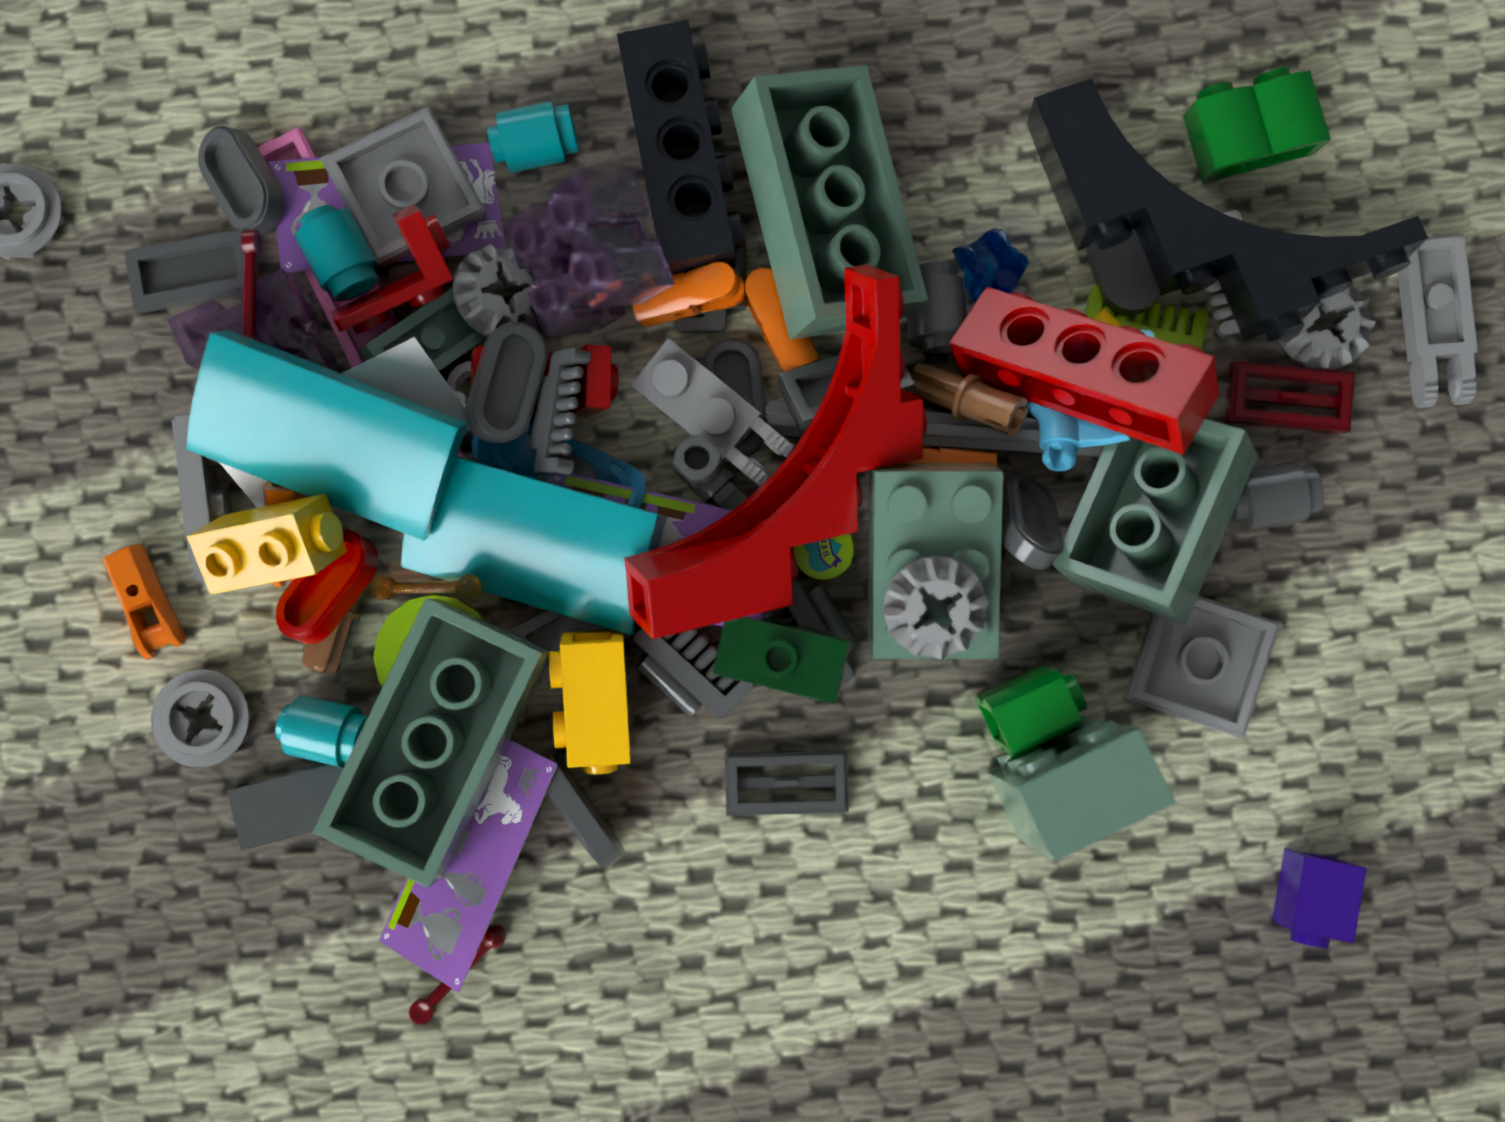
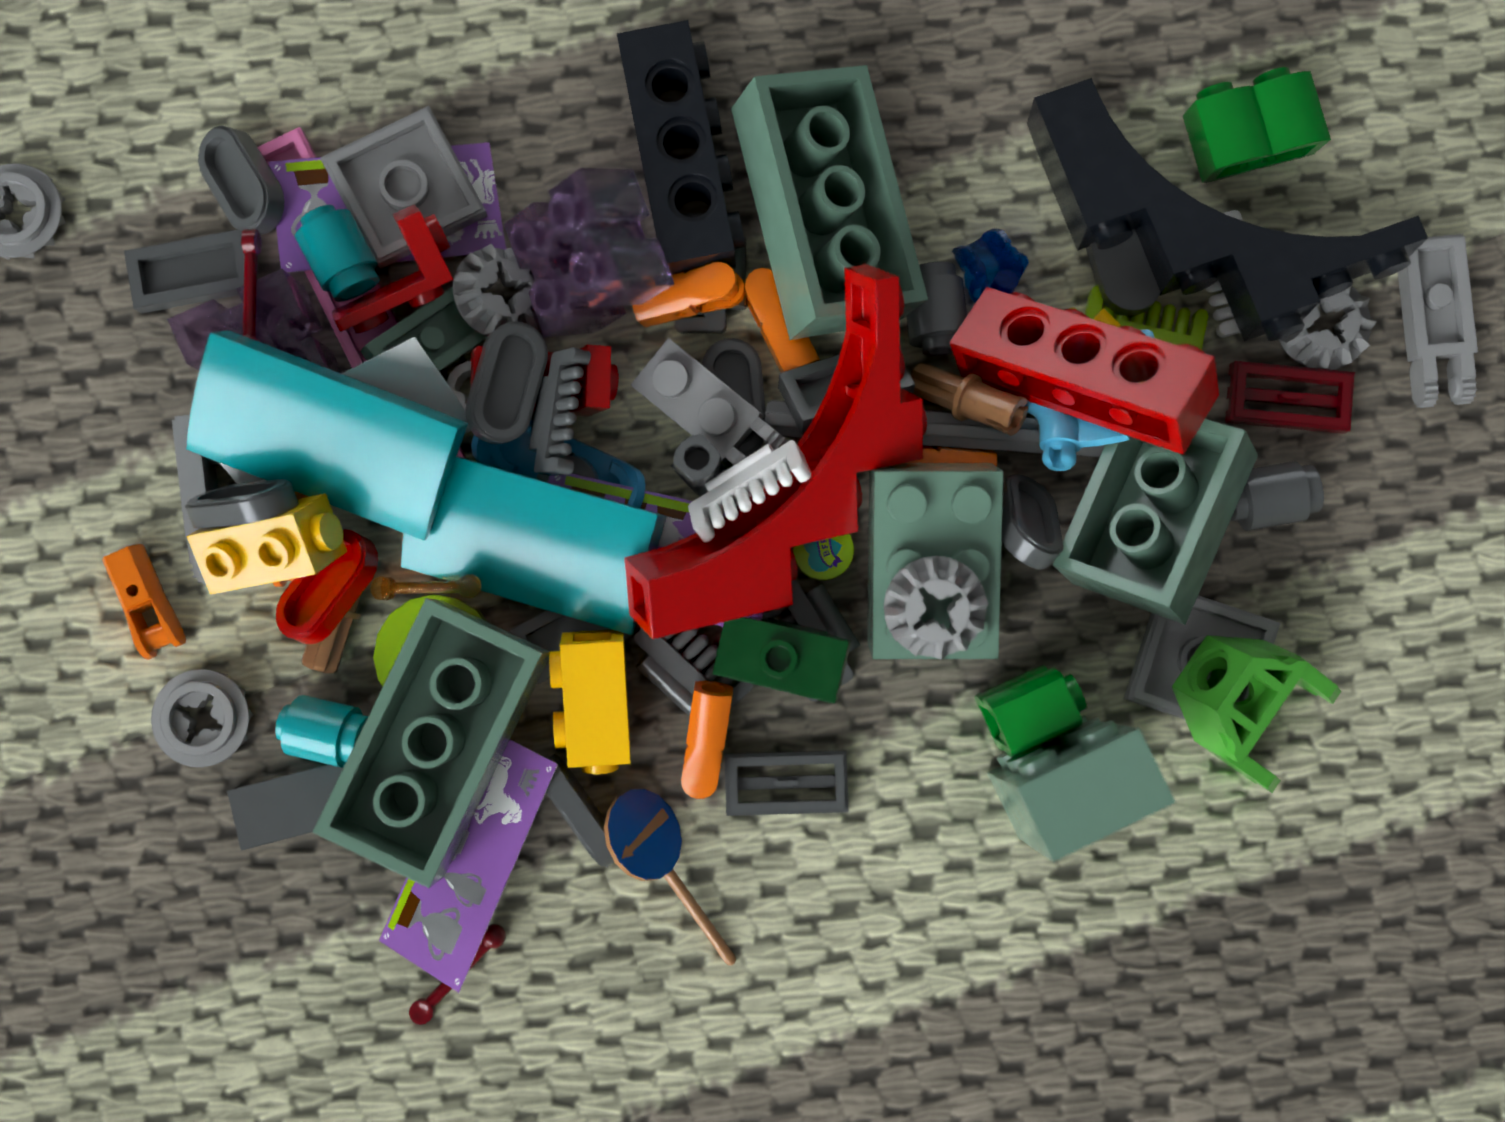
teal brick [487,101,579,173] -> none
dark purple brick [1272,849,1367,949] -> none
none -> dark grey tile [185,479,298,529]
none -> blue piece [604,789,736,965]
none -> orange bar [681,681,734,799]
none -> white piece [688,440,811,542]
none -> bright green piece [1172,635,1342,793]

